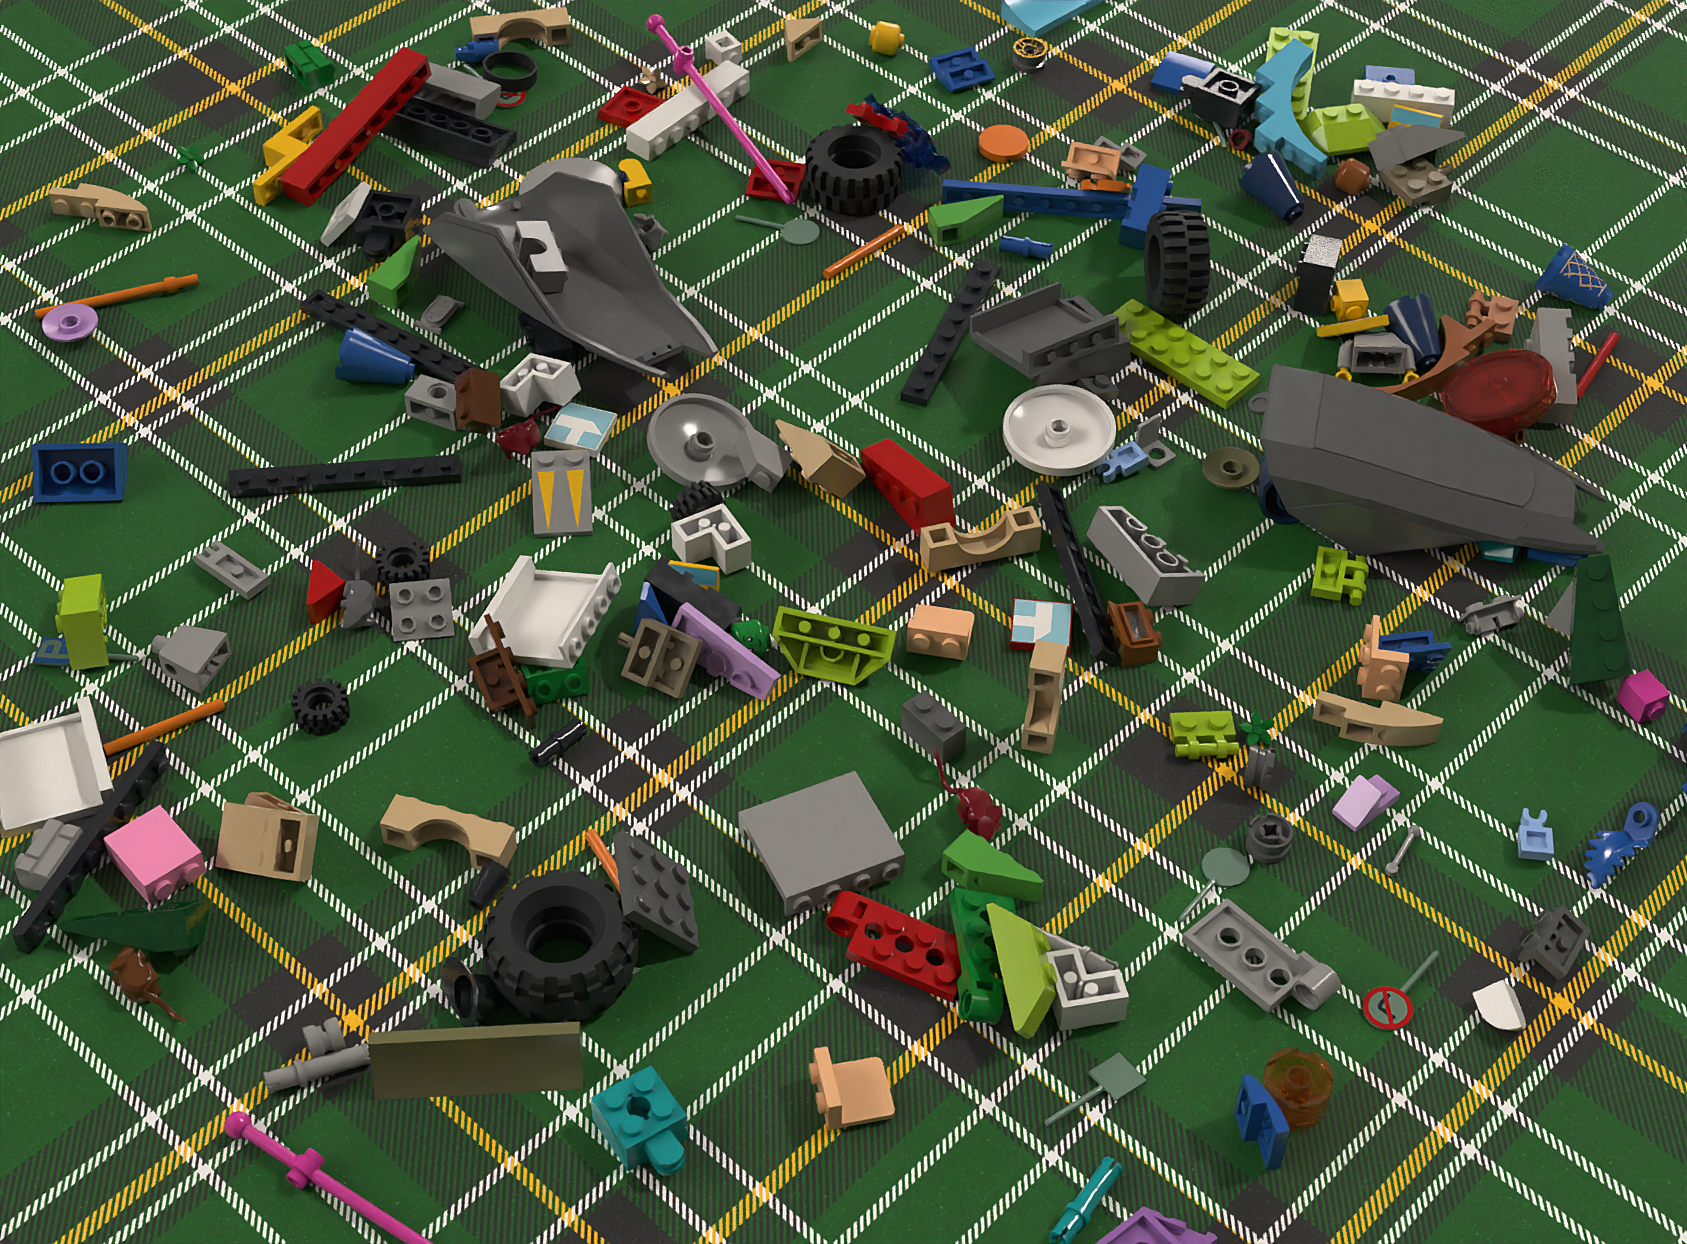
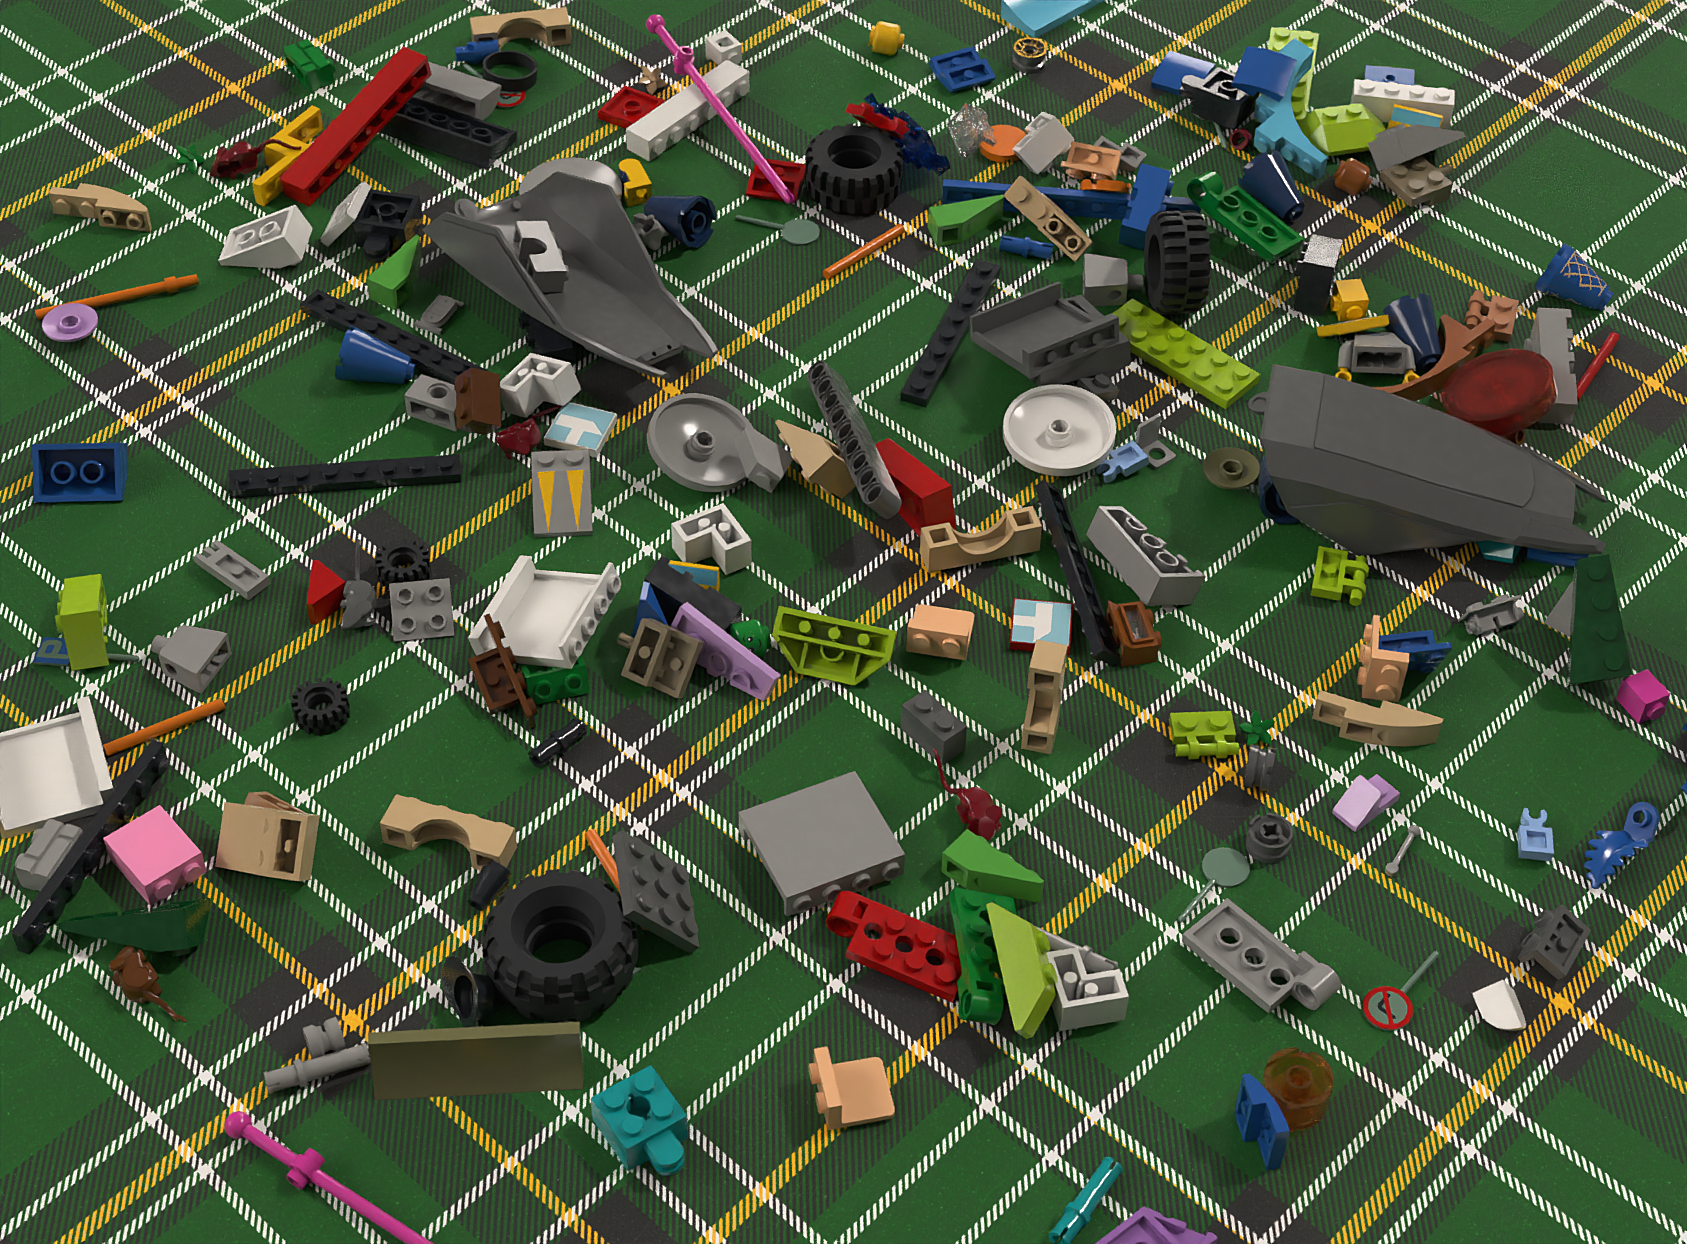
black tyre [669,480,726,522] -> none
tan slope [785,18,822,62] -> none
sand green piece [1045,1052,1147,1126] -> none
none -> dark red animal [209,139,302,180]
none -> white slope [218,205,313,268]
none -> dark blue cone [644,195,717,248]
none -> dark grey beam [806,360,902,519]
none -> clear bracket [947,103,996,159]
none -> tan slope [1003,176,1093,262]
none -> white brick [1012,111,1074,174]
none -> light grey torso [1082,254,1143,307]
none -> green hinge [1187,171,1304,263]
none -> blue slope [1231,46,1297,102]

